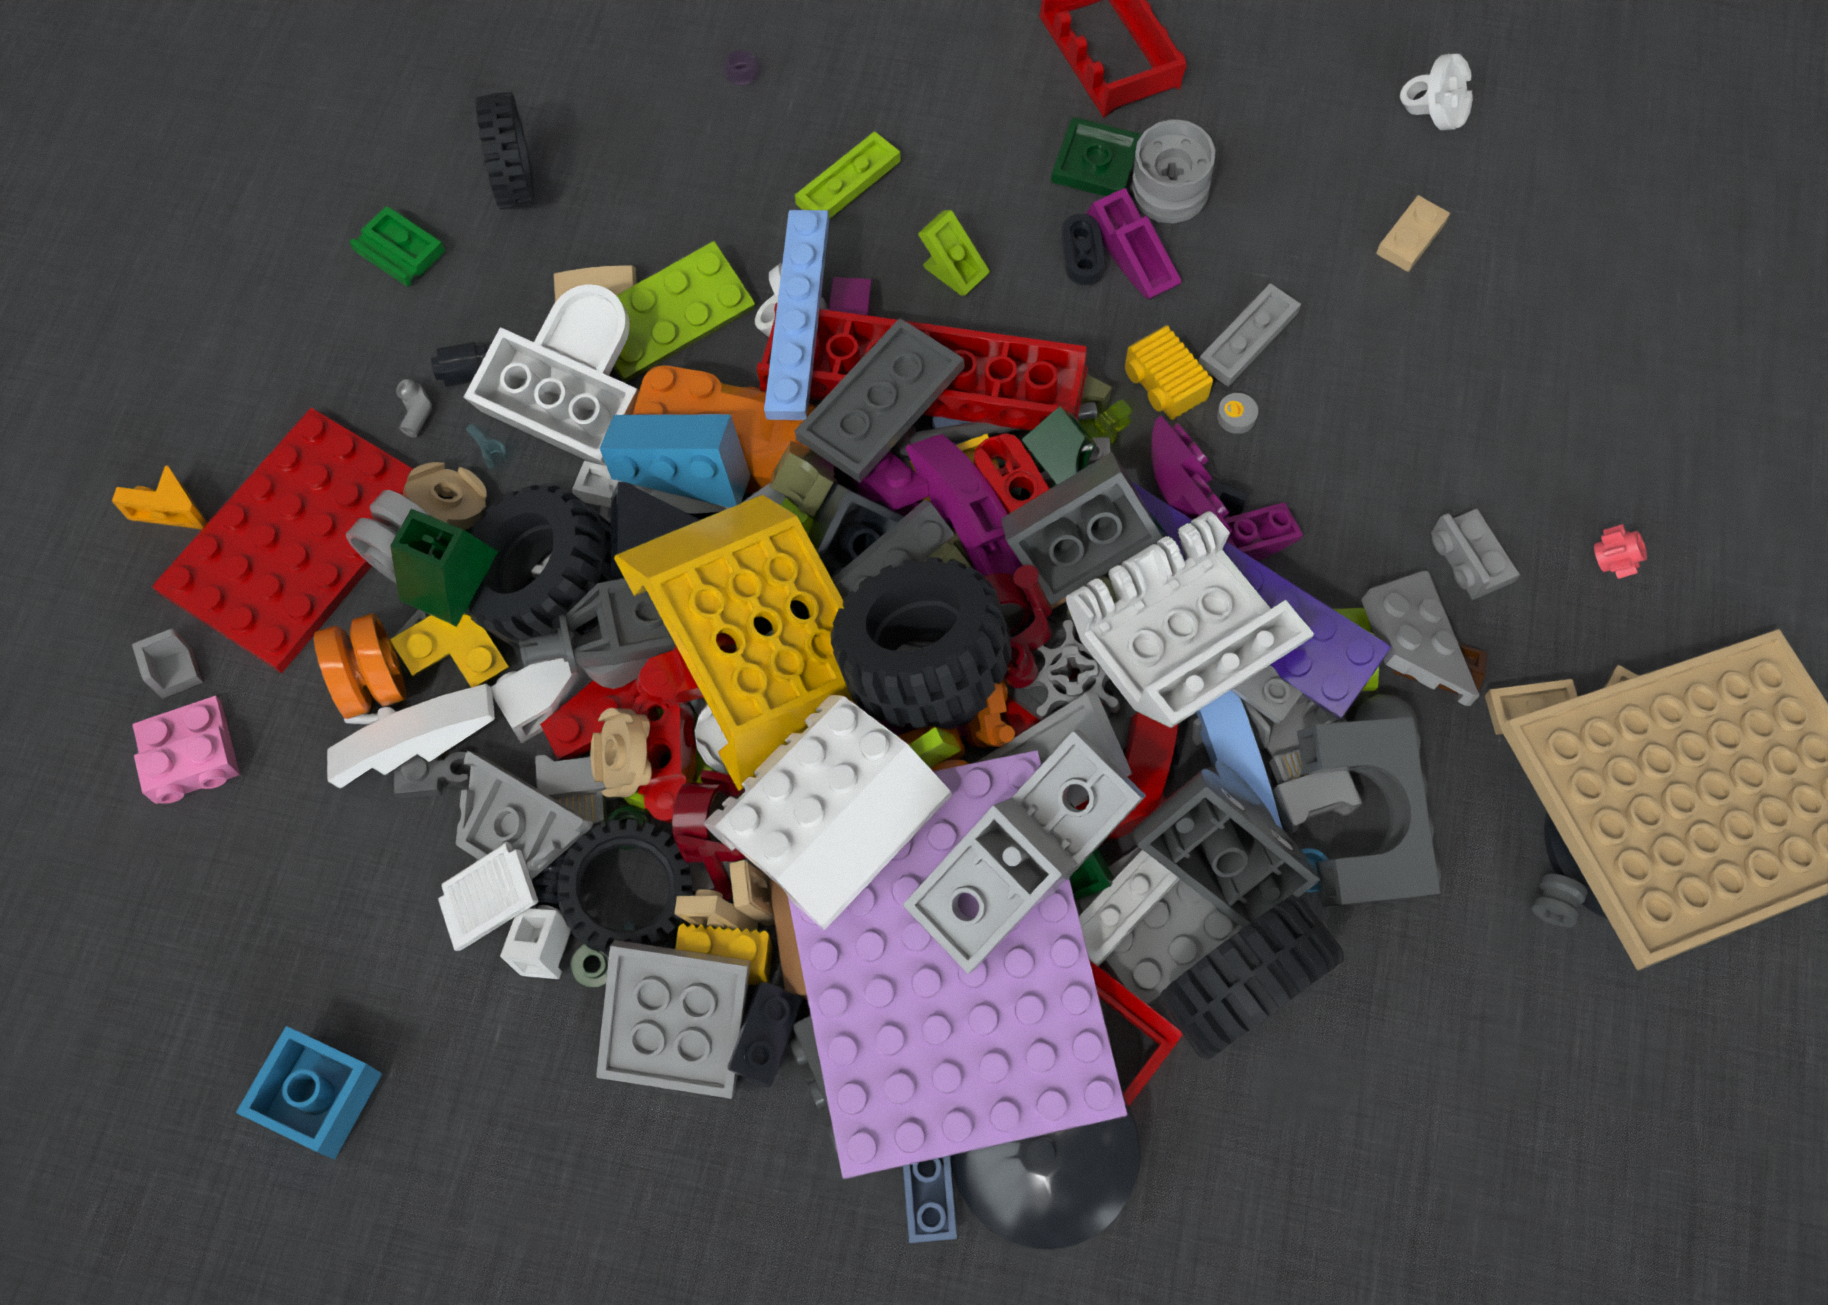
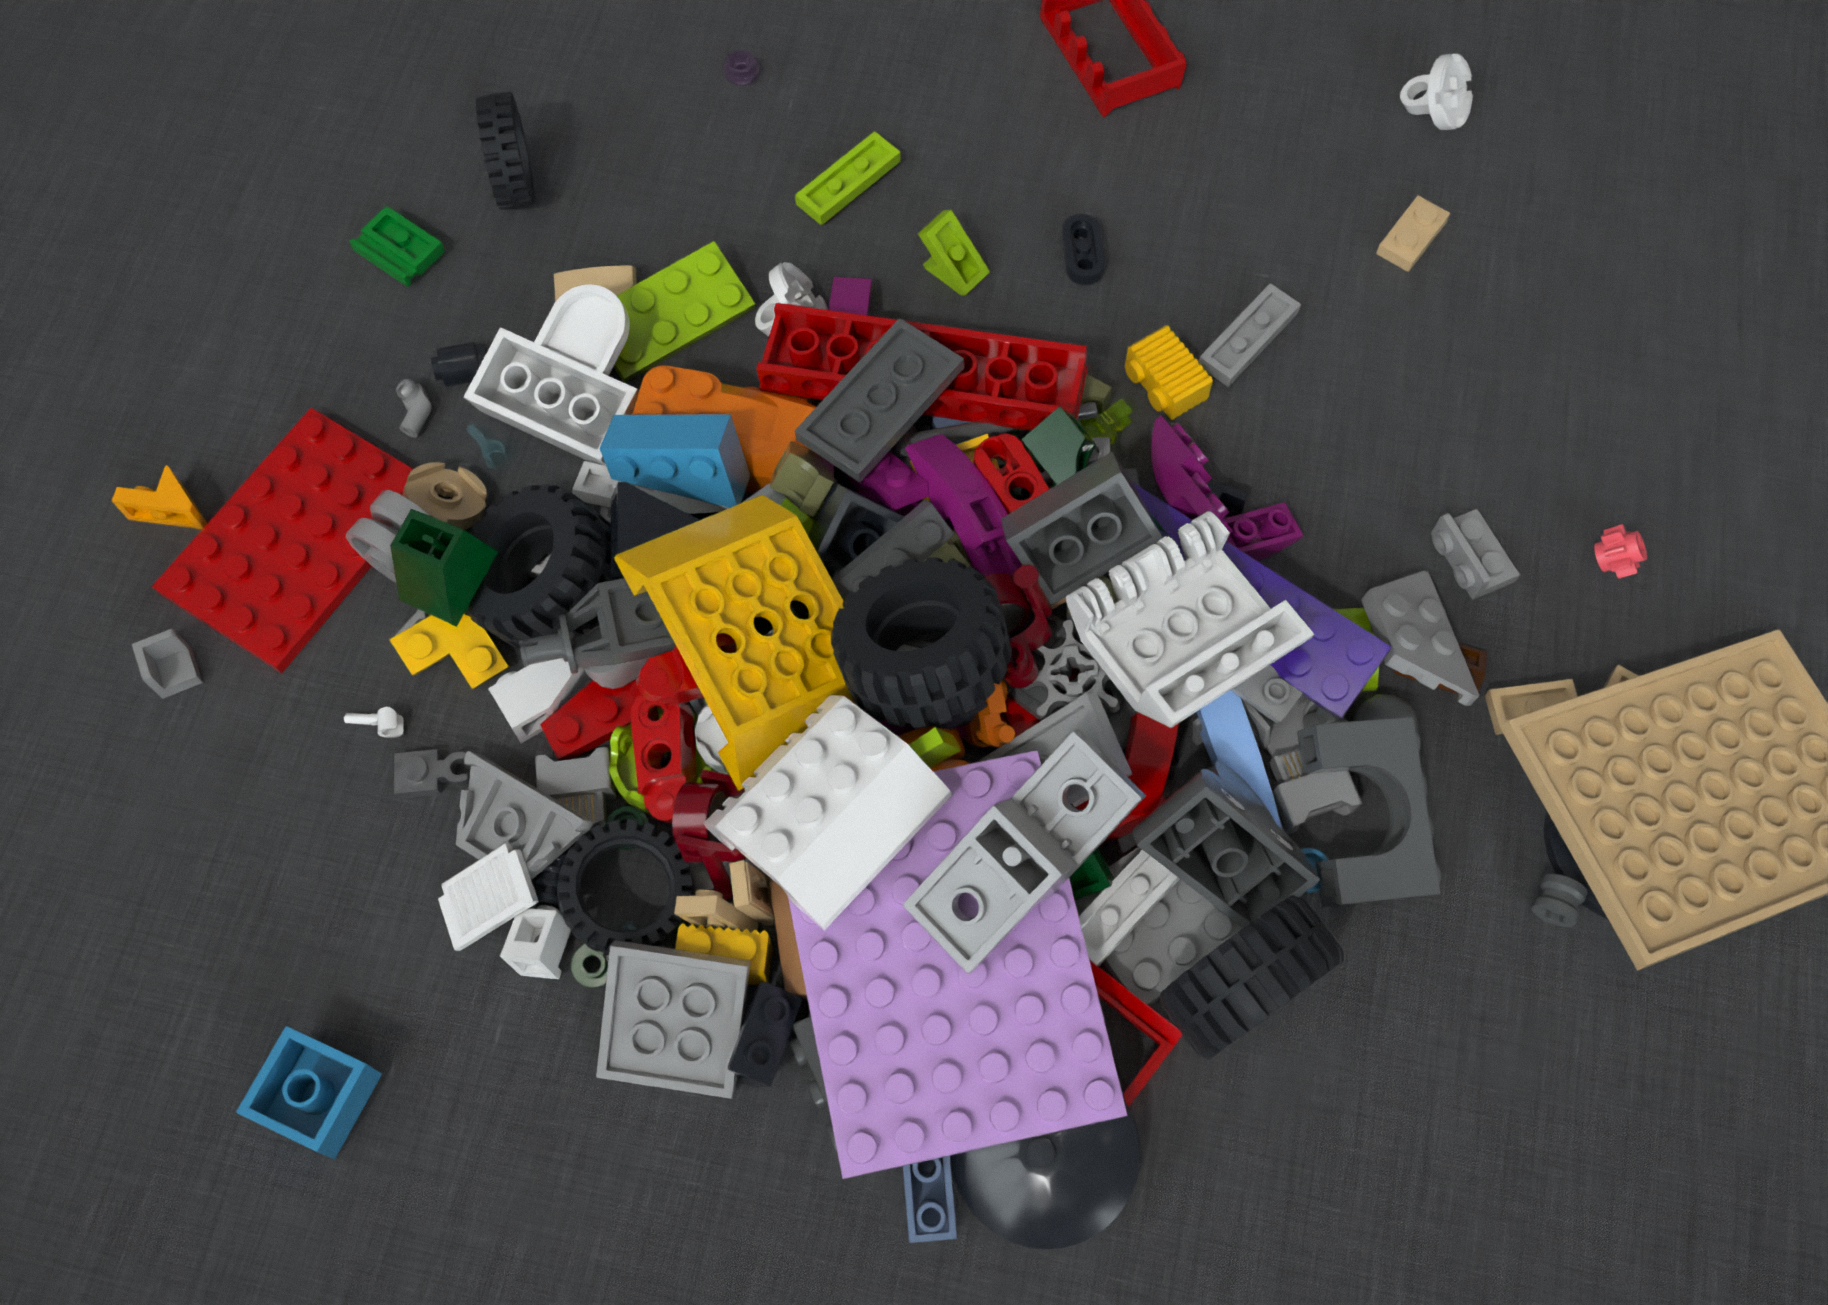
bright pink plate [132,695,240,804] -> none
orange wheel [313,613,407,719] -> none
white slope [327,684,495,789] -> none
tan plate [590,708,651,797] -> none
light blue plate [764,210,830,420] -> none
dark green plate [1051,117,1142,197] -> none
magenta slope [1086,188,1182,300] -> none
light grey wheel [1131,119,1216,224] -> none
light grey tile [1217,393,1258,434] -> none

